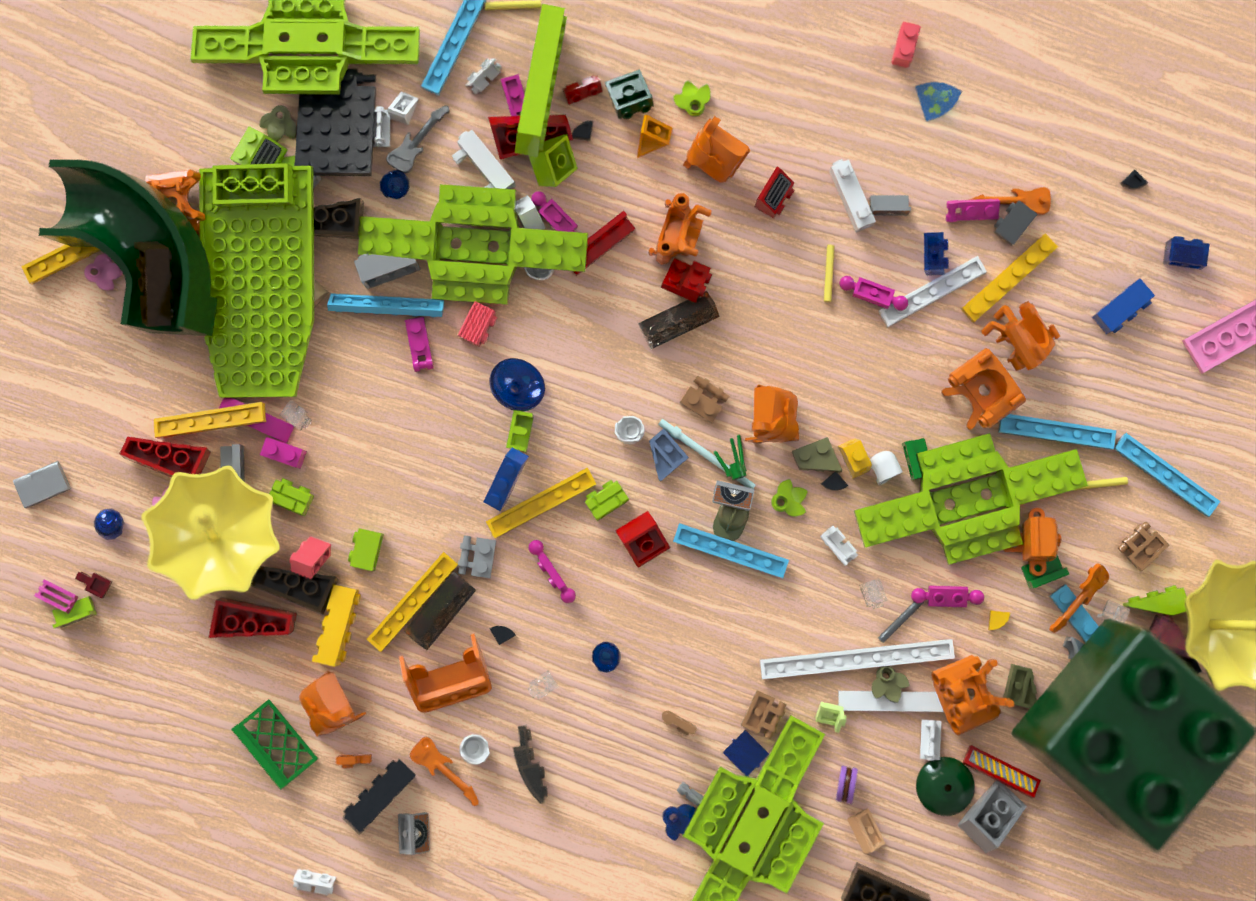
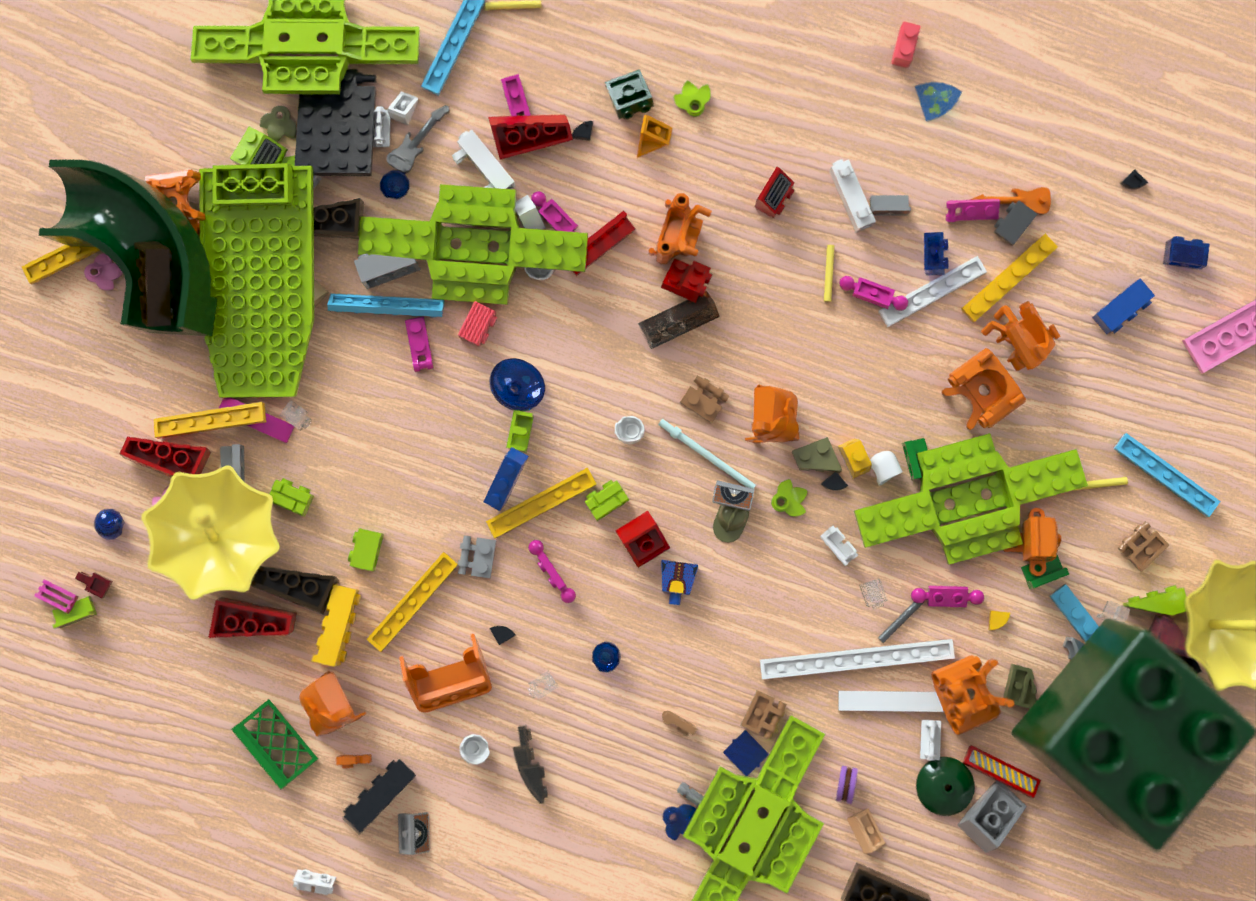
light grey piece [13,461,71,508] -> none
dark pink brick [260,437,307,469] -> none
coral brick [289,536,331,579] -> none
clear smoke brick [404,571,476,650] -> none
orange piece [410,736,479,806] -> none
white hinge [466,58,502,95] -> none
lime brick [515,4,567,157] -> none
lime slope [529,135,578,187] -> none
red hinge [562,75,603,105] -> none
sand blue wing [649,429,689,482] -> none
medium azure plate [673,523,789,578] -> none
orange piece [682,116,750,183] -> none
green plant [714,434,747,480] -> none
yellowish green bracket [815,702,847,733] -> none
olive plate [872,666,910,703] -> none
medium azure plate [998,414,1116,450] -> none
orange piece [1049,563,1109,633] -> none
none -> torso [661,560,698,605]

